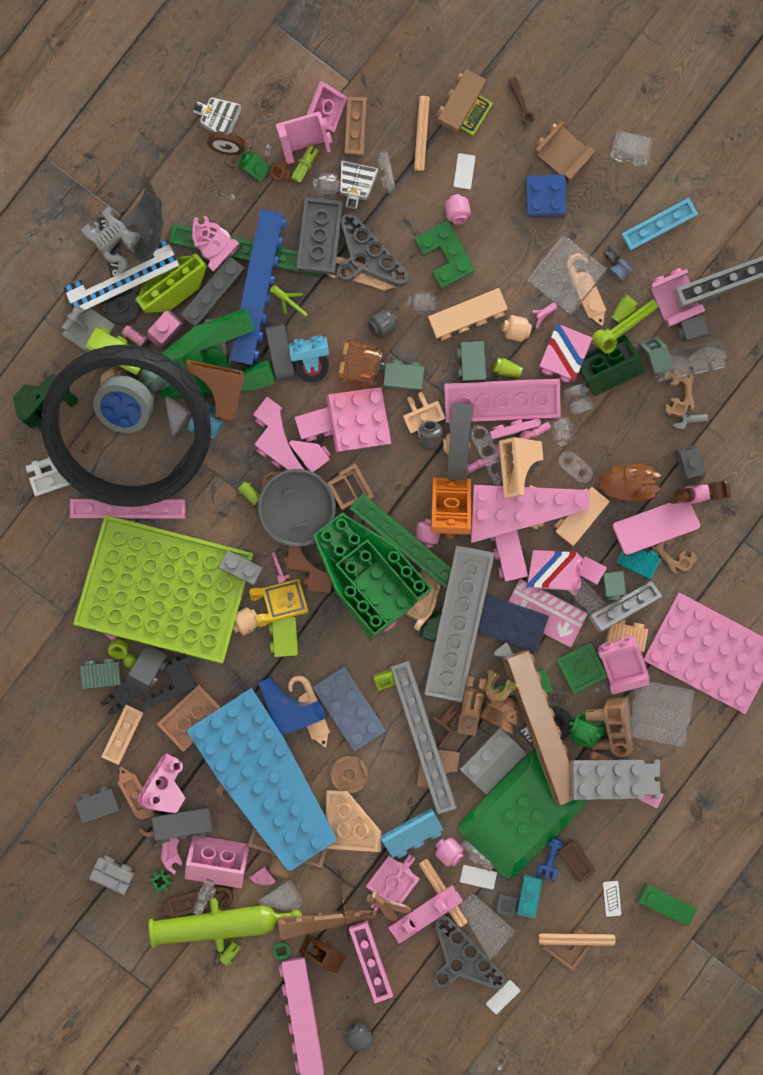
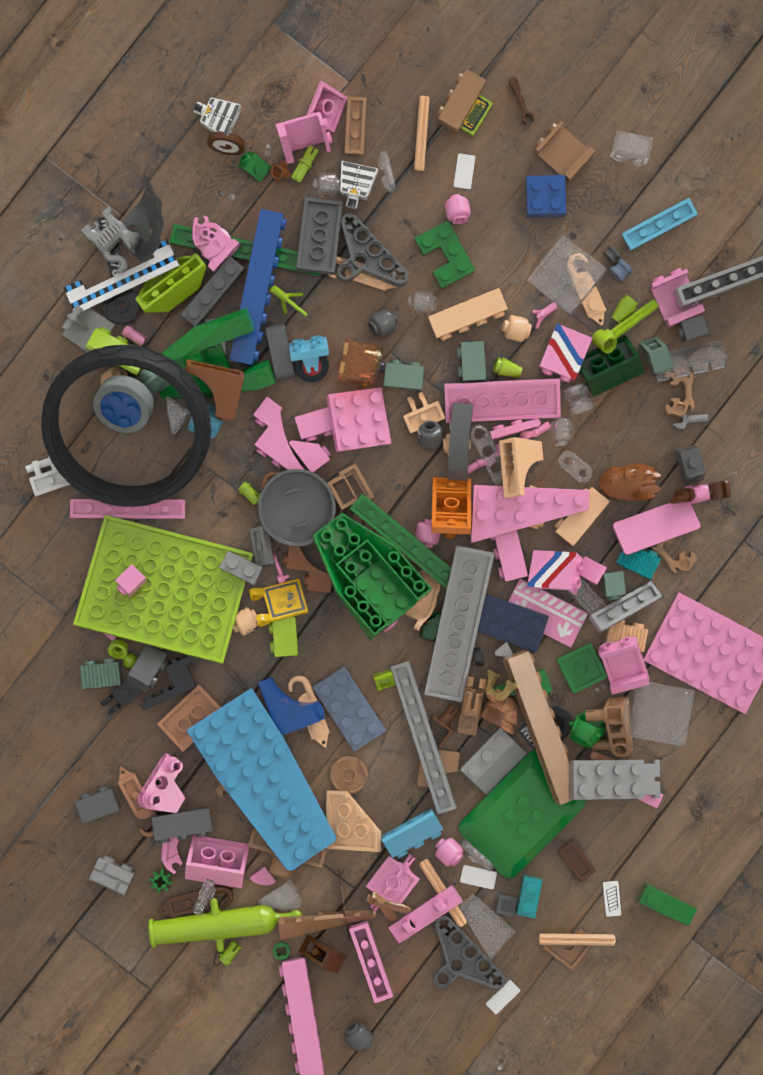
dark green piece [13,374,78,432] -> none
light nougat plate [101,704,144,765] -> none
bright pink torso [147,311,186,351] -> none
blue hinge [536,837,563,882] -> none
none -> bright pink brick [115,564,146,597]
none -> light grey plate [250,526,274,566]
none -> black tile [473,647,485,667]

